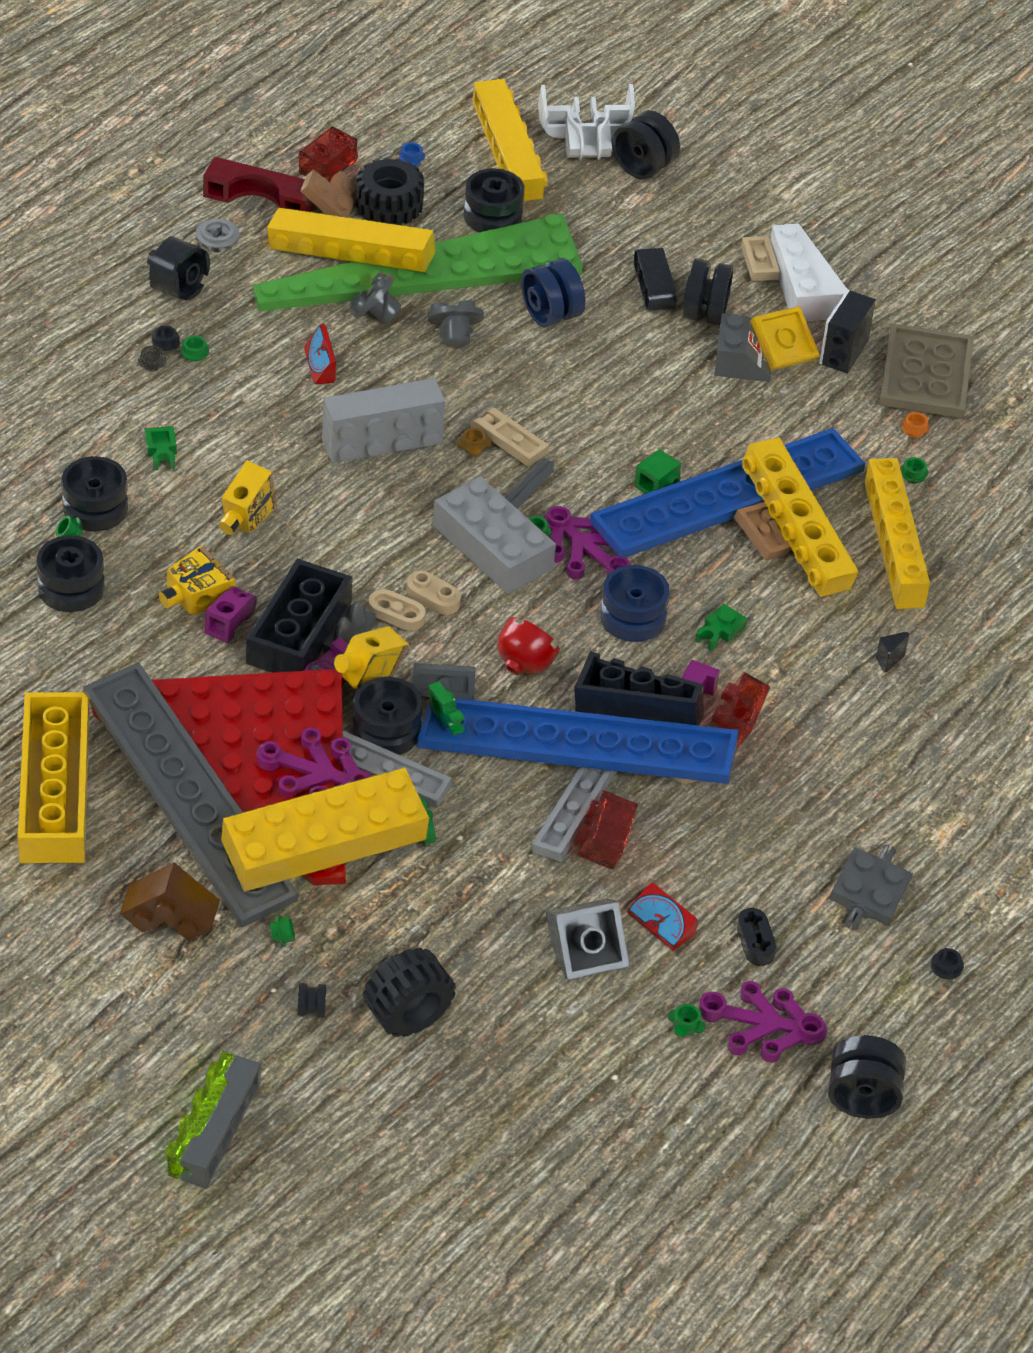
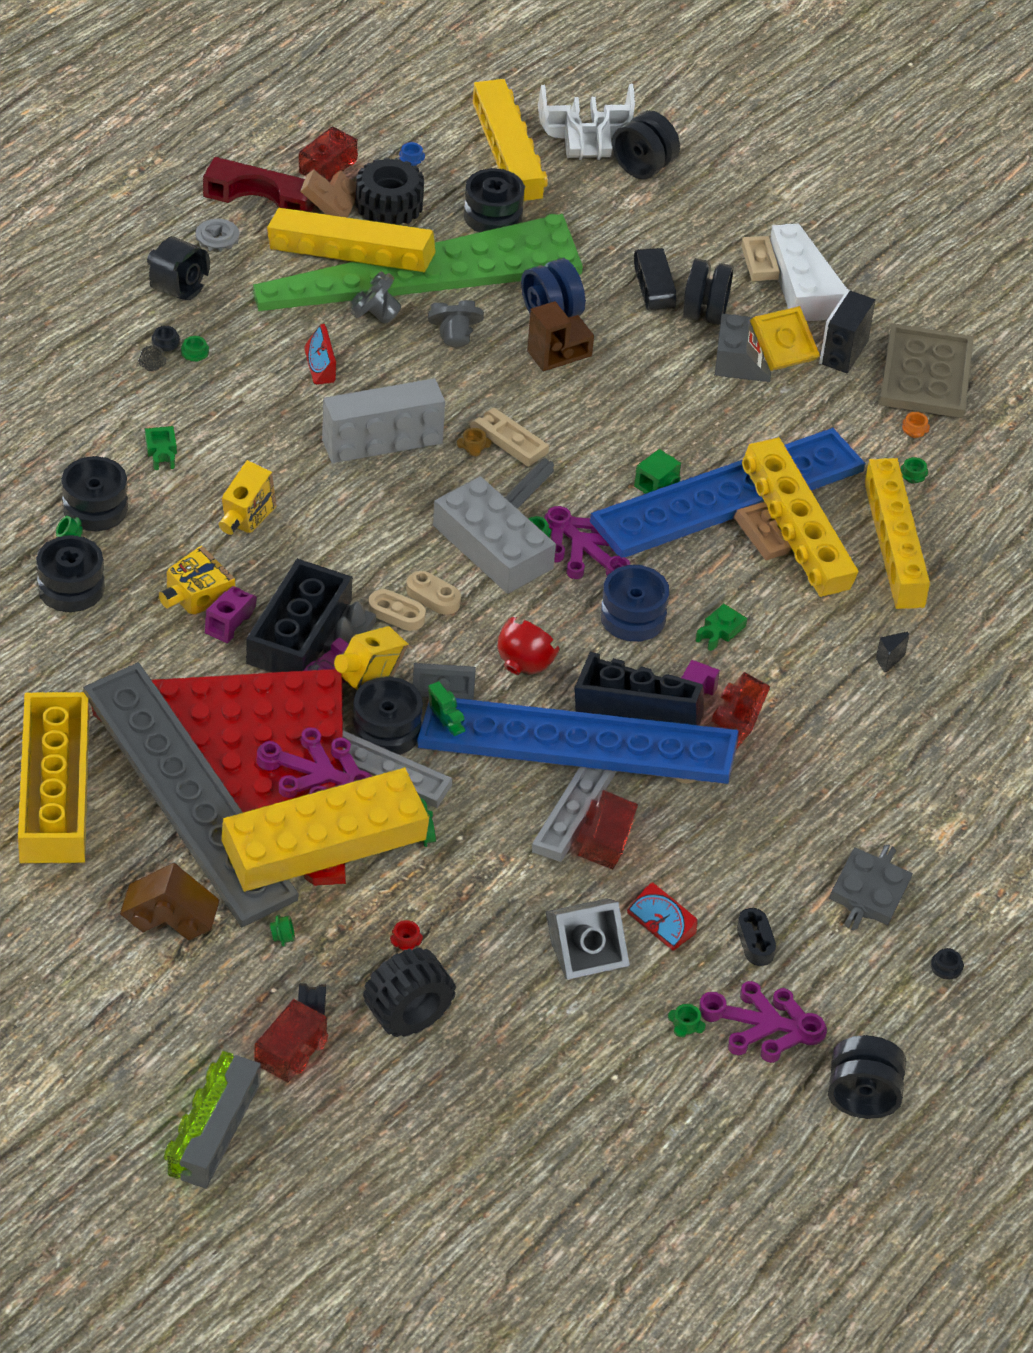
none -> clear red brick [254,999,329,1083]
none -> red plate [390,920,423,951]
none -> reddish brown brick [527,301,594,372]

